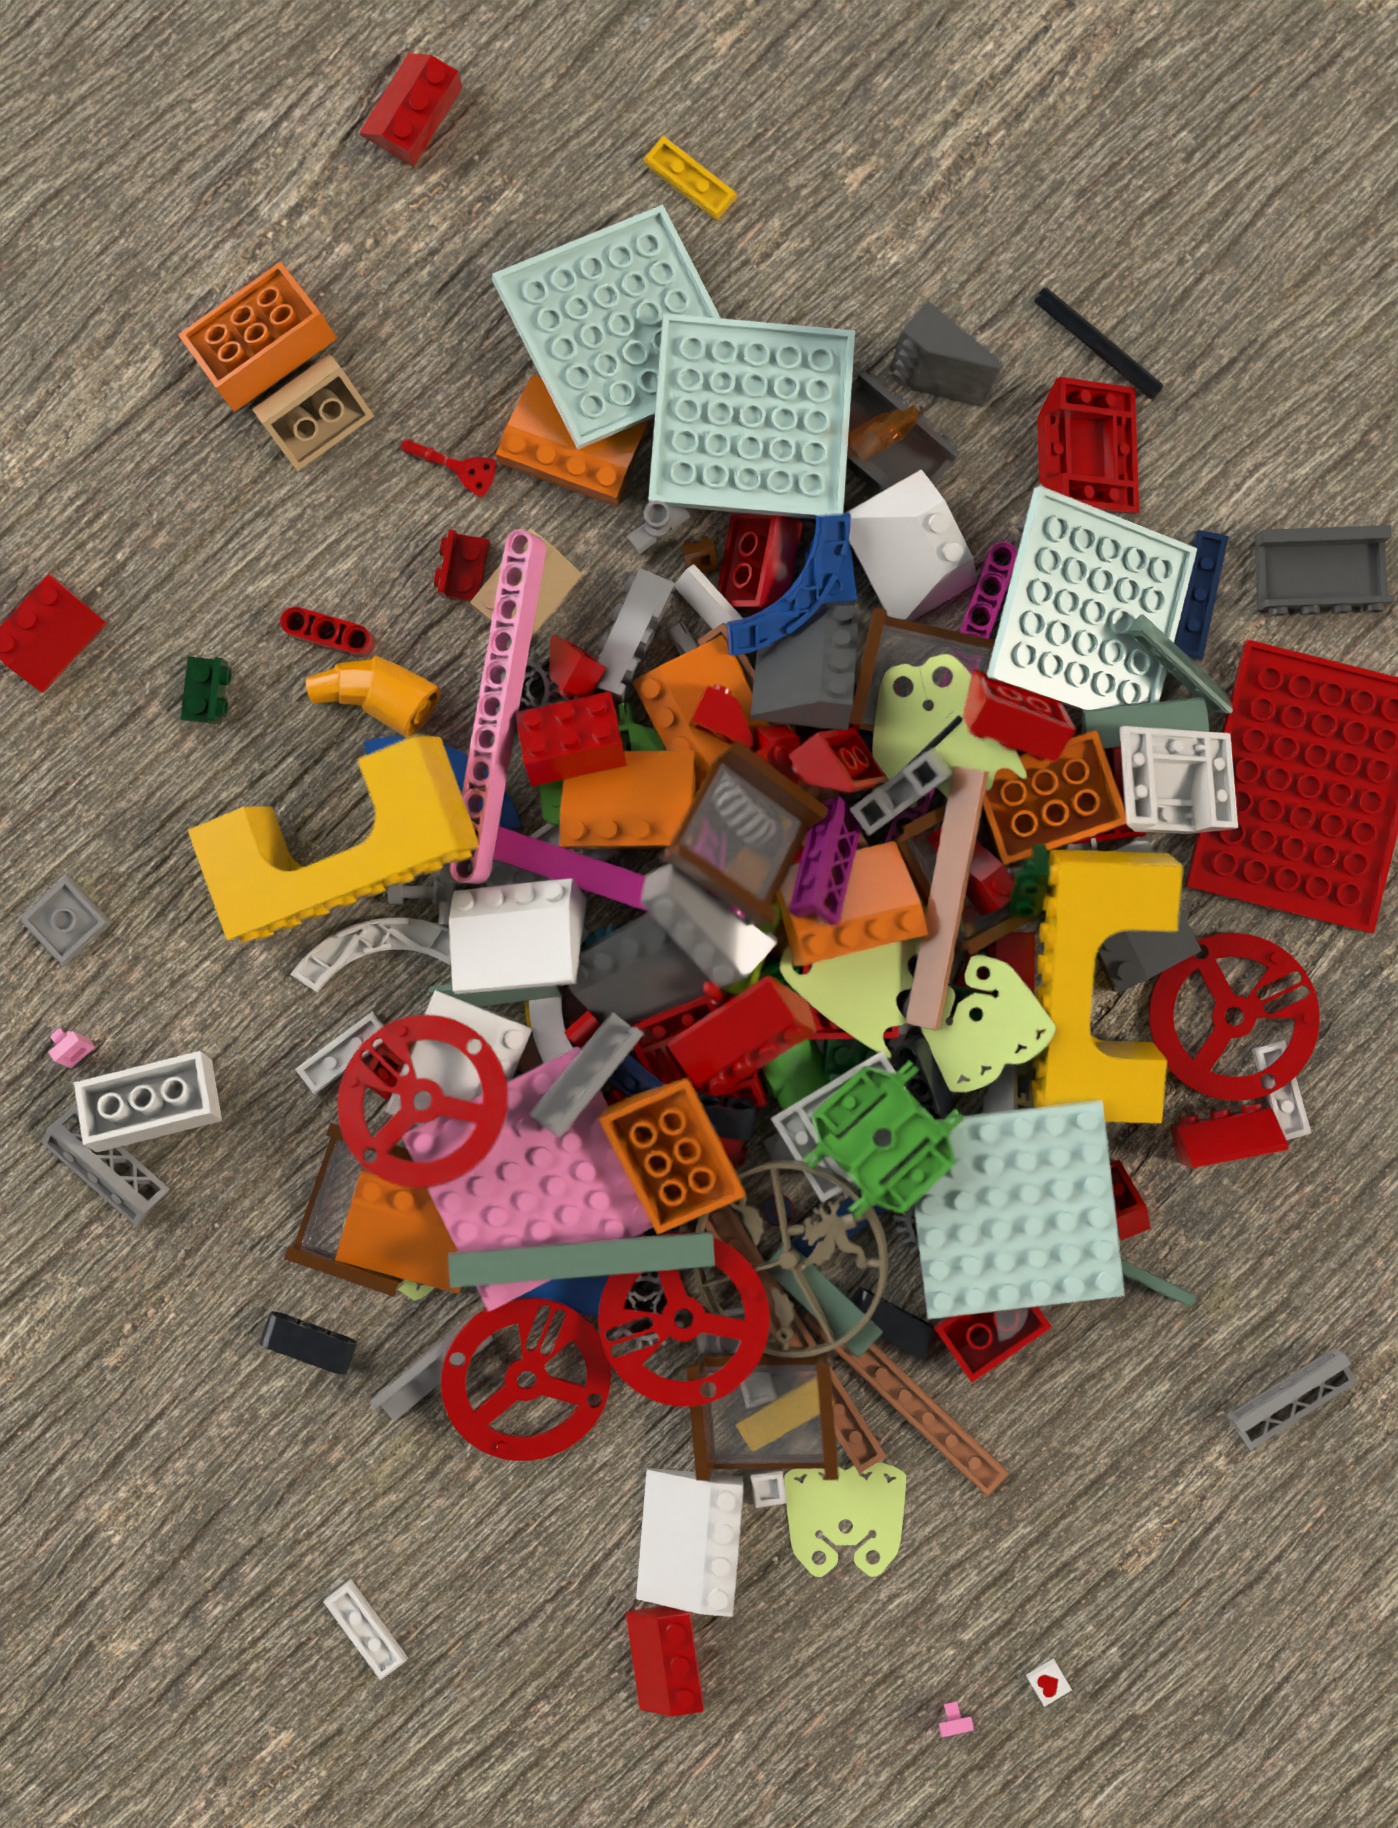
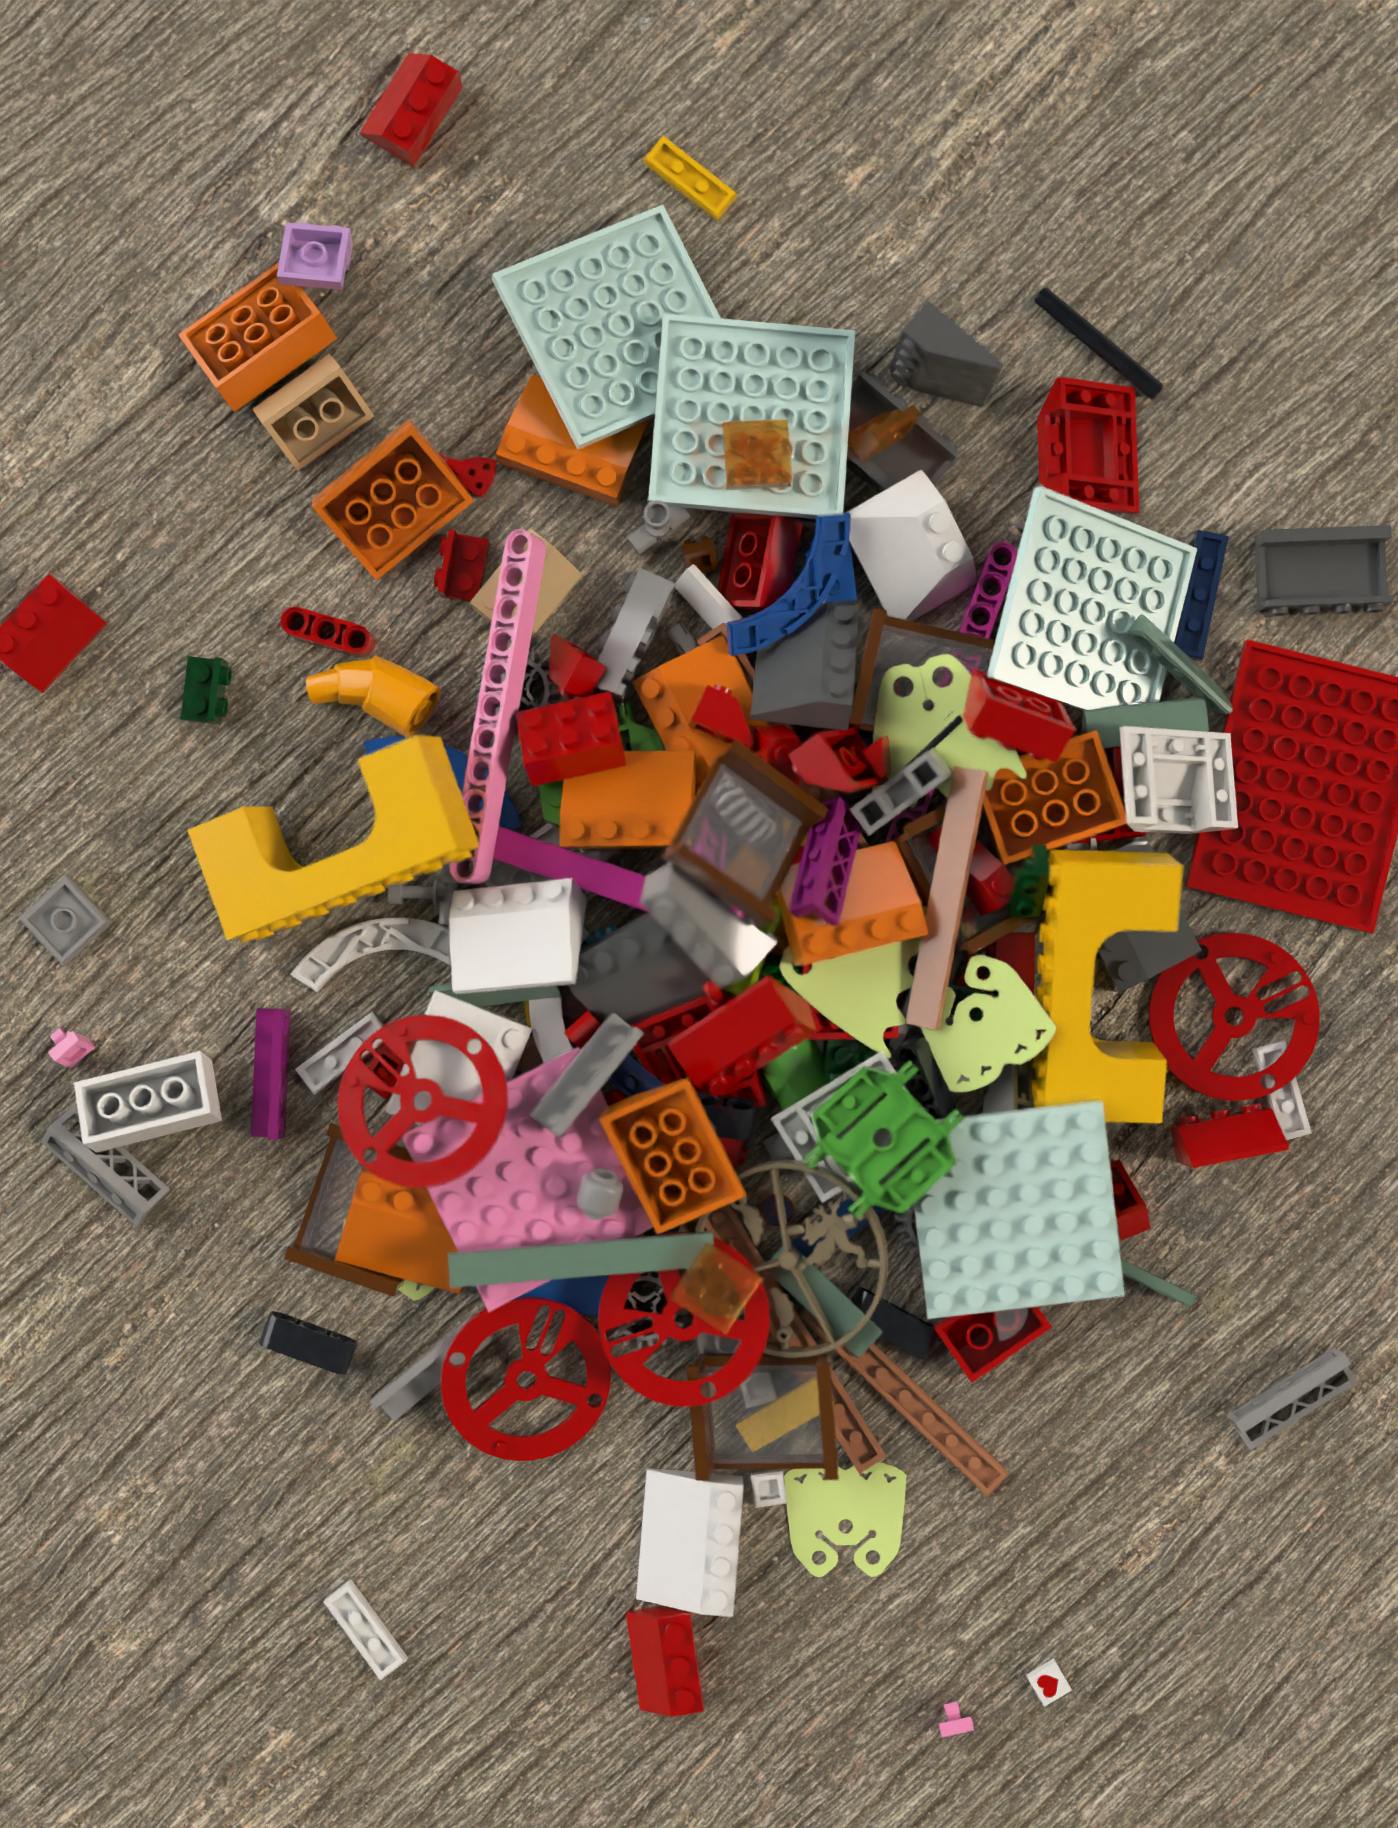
none -> magenta fence [251,1008,291,1140]
none -> lavender plate [277,222,353,290]
none -> orange slope [312,418,474,581]
none -> light grey head [576,1168,623,1220]
none -> clear orange plate [670,1241,763,1334]
none -> clear orange plate [722,419,792,490]
none -> red slope [862,736,891,778]

